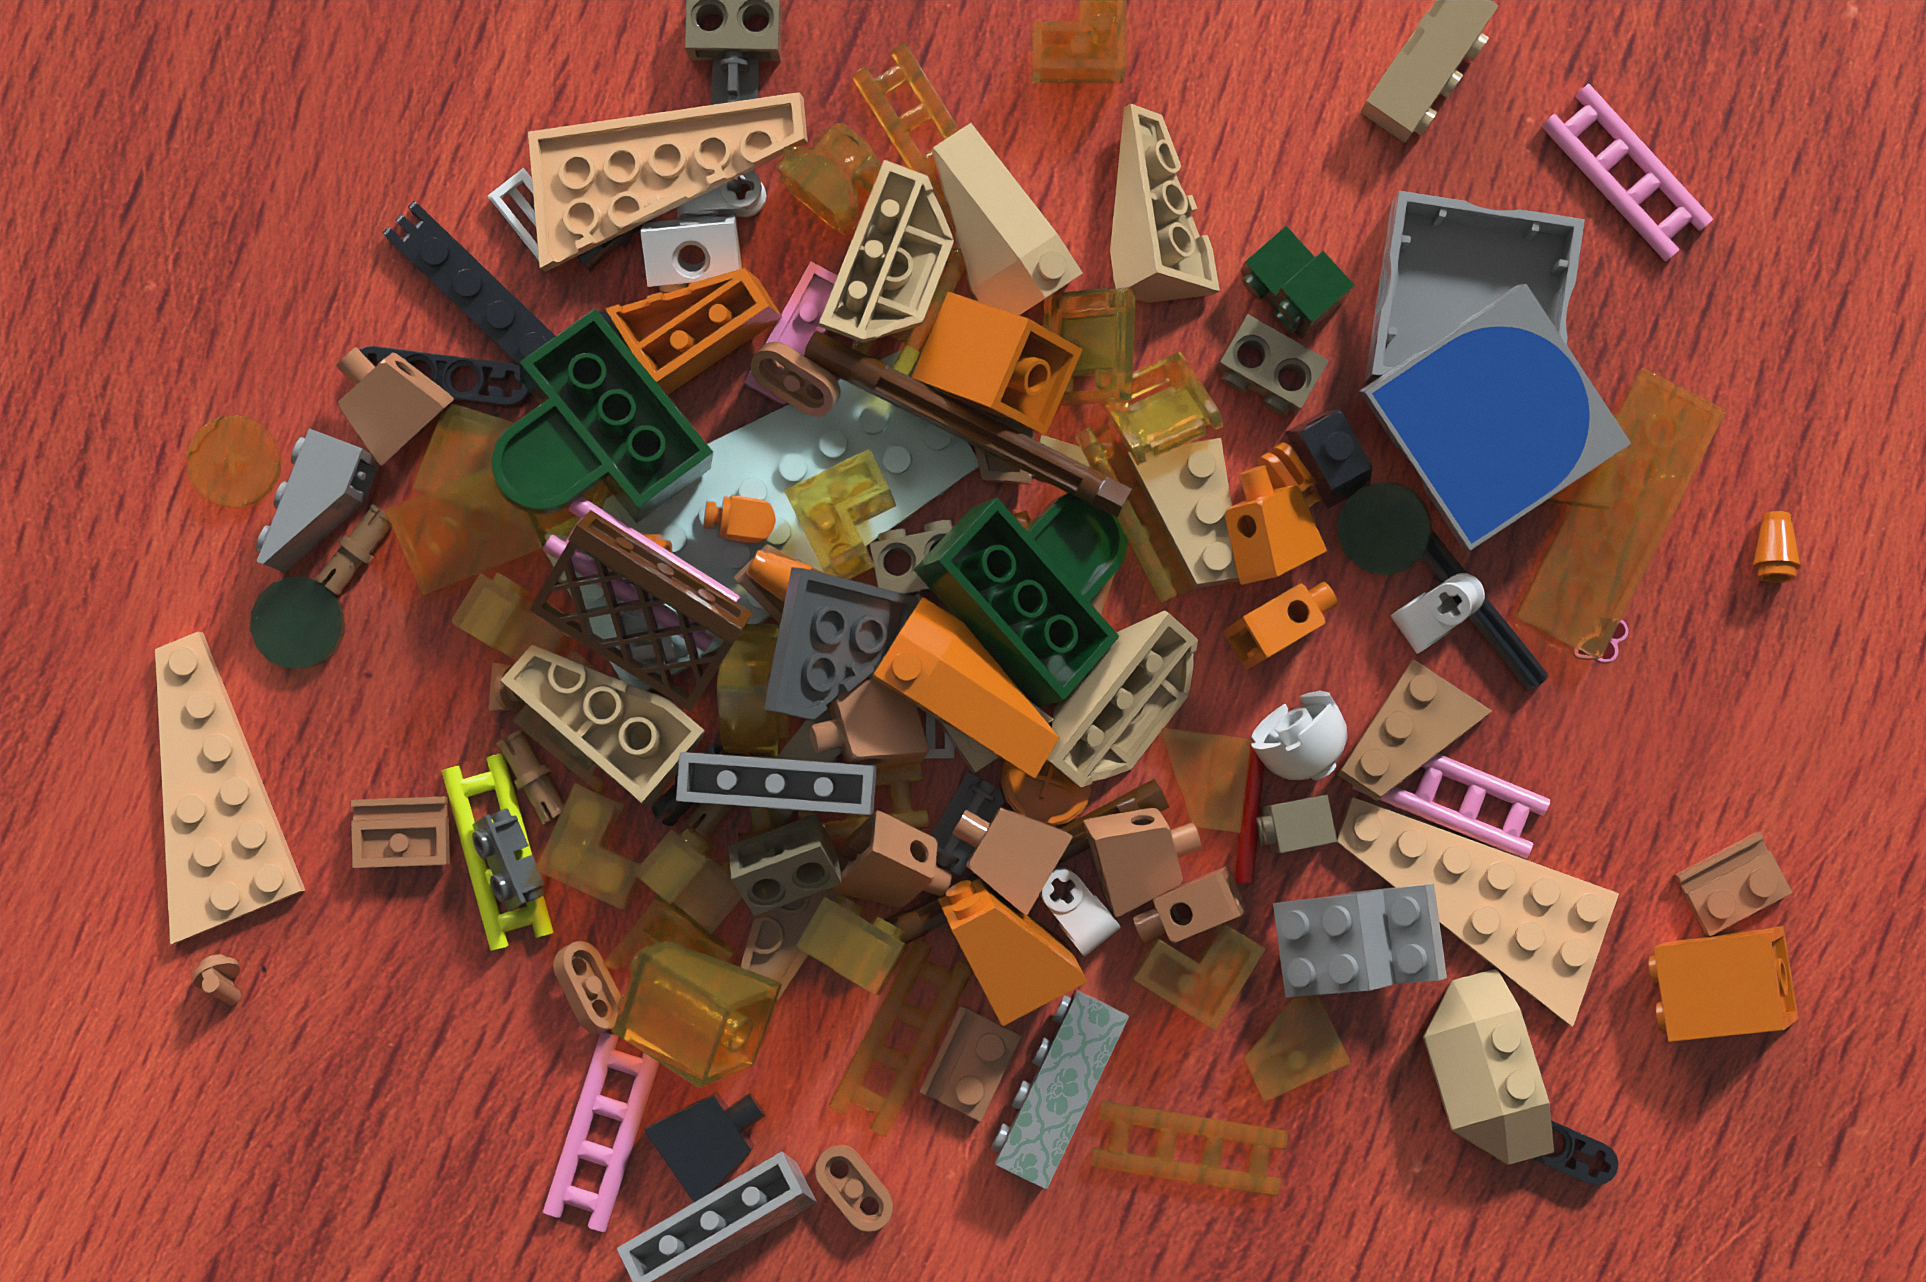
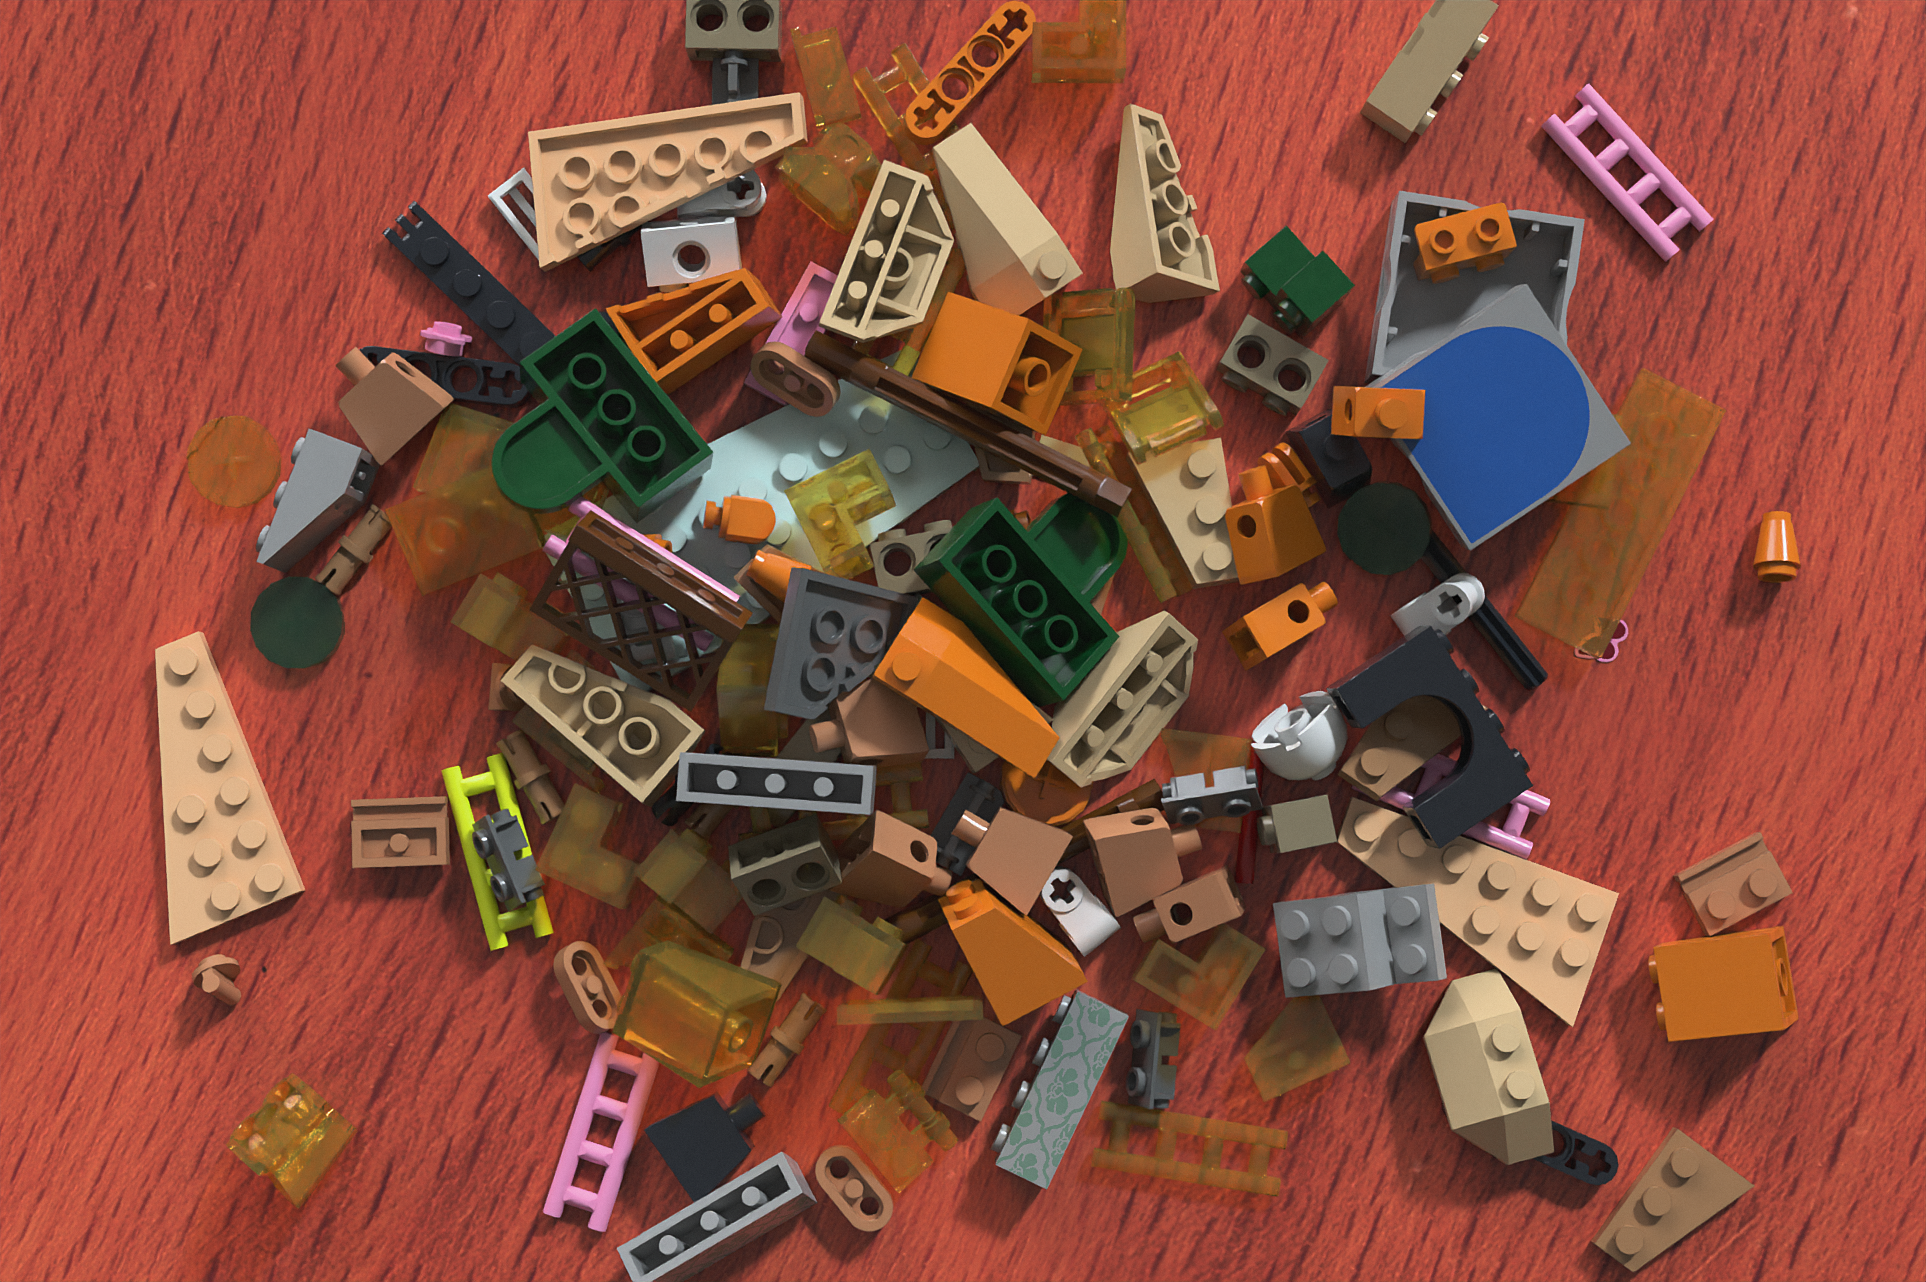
none -> clear yellow piece [226,1073,358,1209]
none -> bright pink plate [420,322,472,356]
none -> medium nougat pin [747,993,827,1087]
none -> clear yellow panel [790,26,862,130]
none -> clear yellow tile [837,995,983,1025]
none -> clear yellow plate [837,1069,958,1193]
none -> orange beam [903,0,1036,145]
none -> dark grey hinge [1126,1009,1181,1109]
none -> dark grey hinge [1161,765,1263,825]
none -> black arch [1326,626,1533,849]
none -> orange torso [1331,386,1426,439]
none -> orange bracket [1413,202,1517,284]
none -> medium nougat wing [1591,1127,1754,1272]

